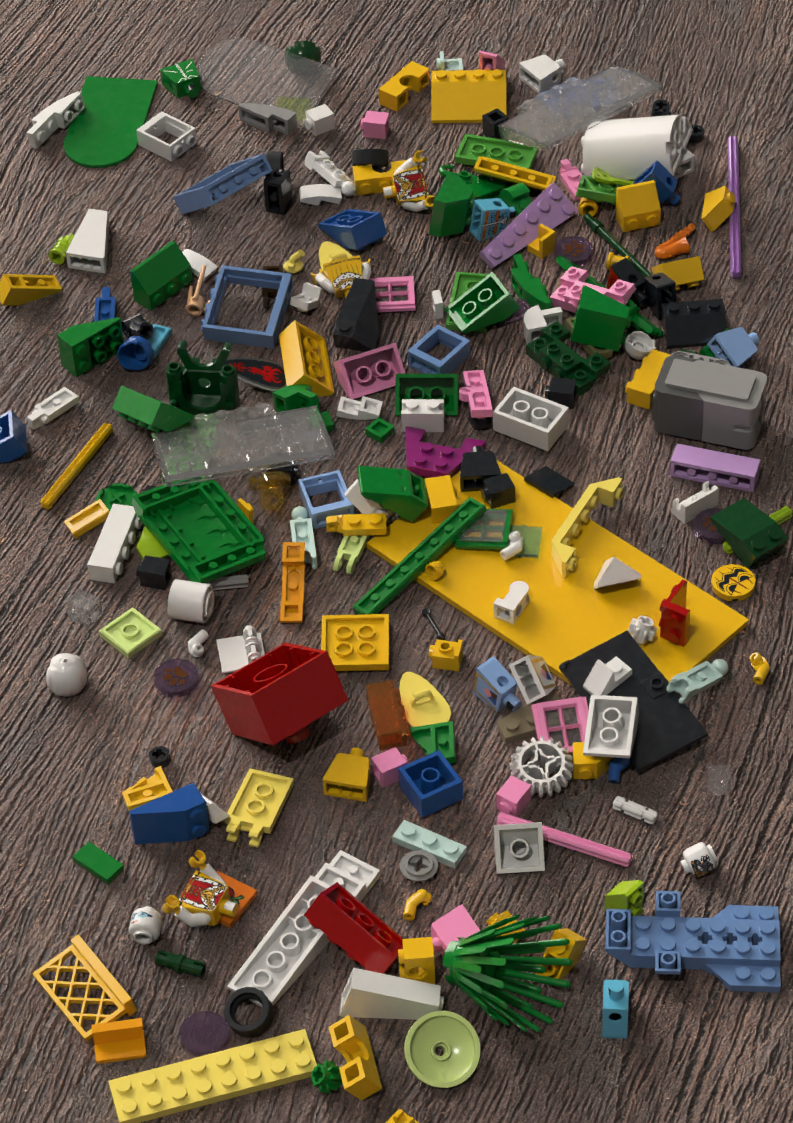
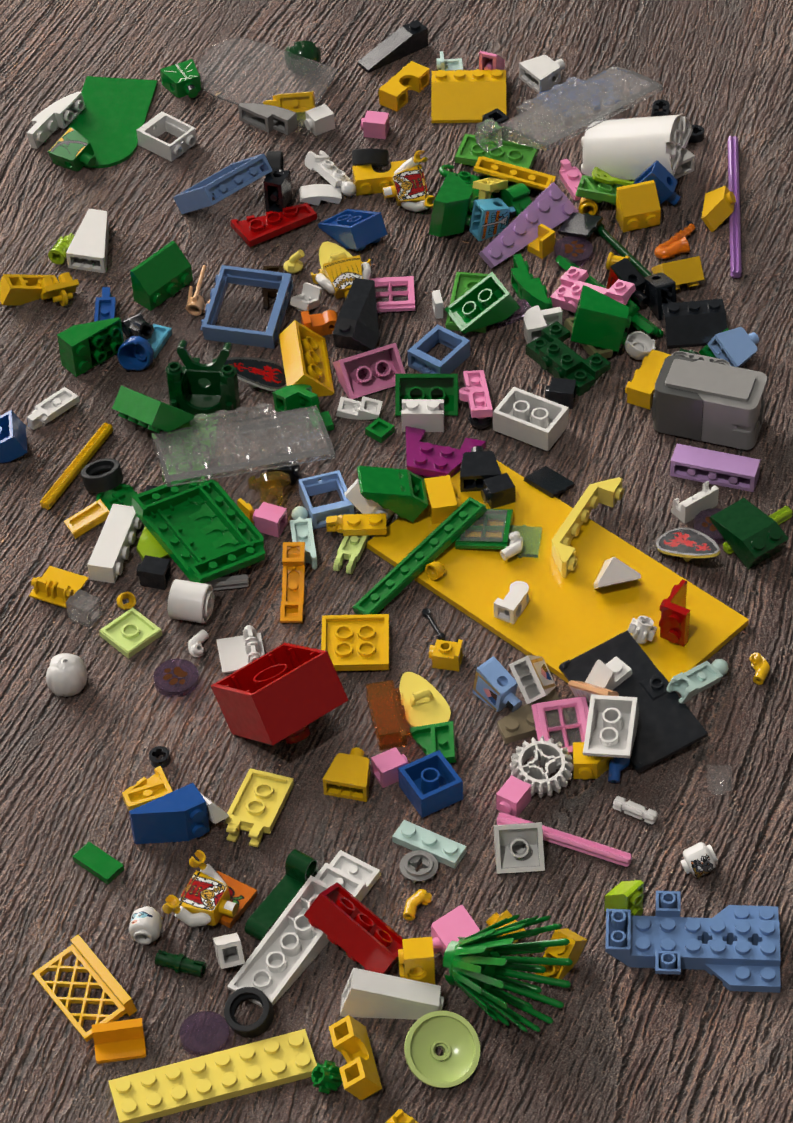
white slope [182,249,218,282] -> none
medium azure torso [602,979,629,1039] -> none
yellow tile [711,564,756,601] -> none
none -> yellow hinge [29,566,88,609]
none -> yellow hips [40,272,79,306]
none -> green torso [48,127,96,172]
none -> black tyre [81,458,124,493]
none -> yellow hinge [116,591,136,610]
none -> white brick [213,932,245,969]
none -> red wing [230,203,317,247]
none -> dark green beam [244,849,318,941]
none -> bright pink brick [253,502,288,538]
none -> yellow hinge [263,91,316,112]
none -> orange leg [300,310,338,336]
none -> black wedge [358,20,428,73]
none -> light yellow hinge [473,177,508,199]
none -> clear brick [475,118,502,152]
none -> black piece [558,212,603,238]
none -> light nougat slope [568,680,619,702]
none -> shield [656,527,720,562]

